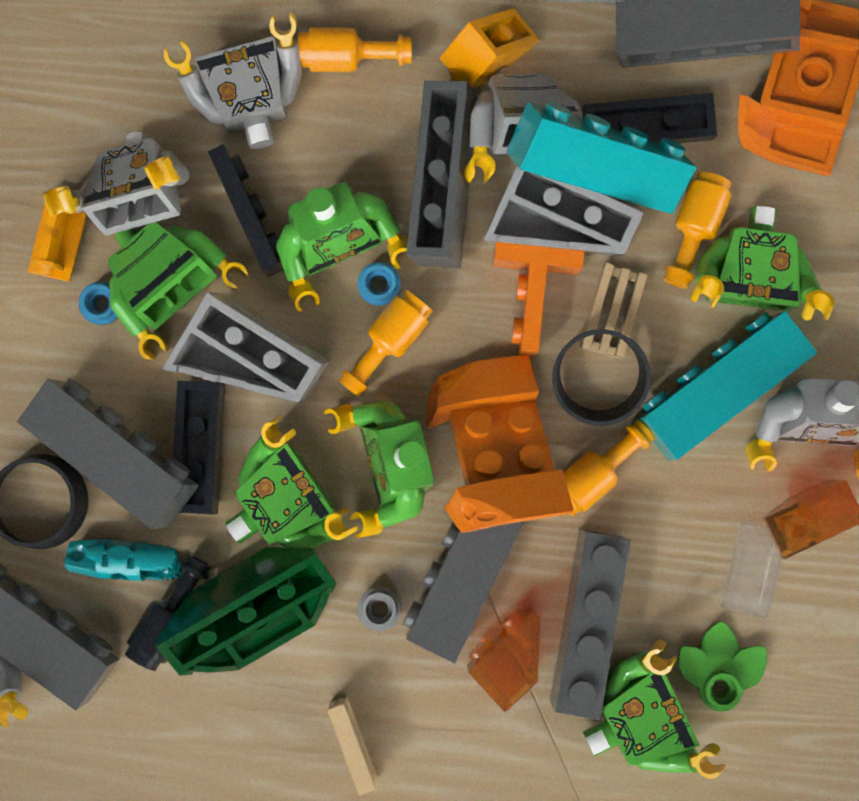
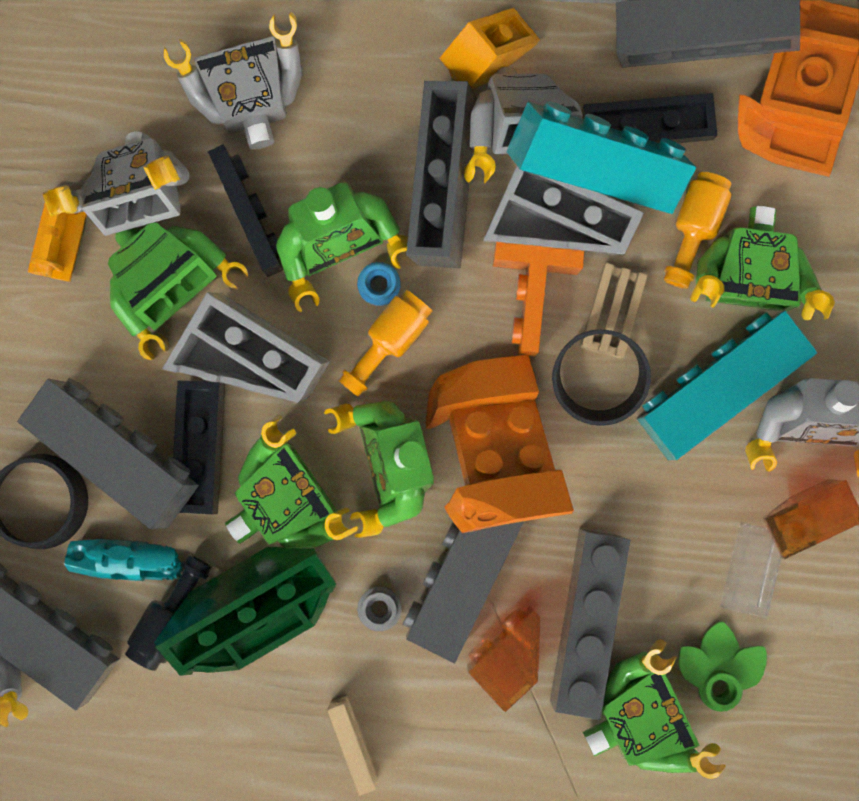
dark azure plate [79,281,118,325] -> none
light orange piece [298,27,412,72] -> none
light orange piece [563,420,655,517] -> none

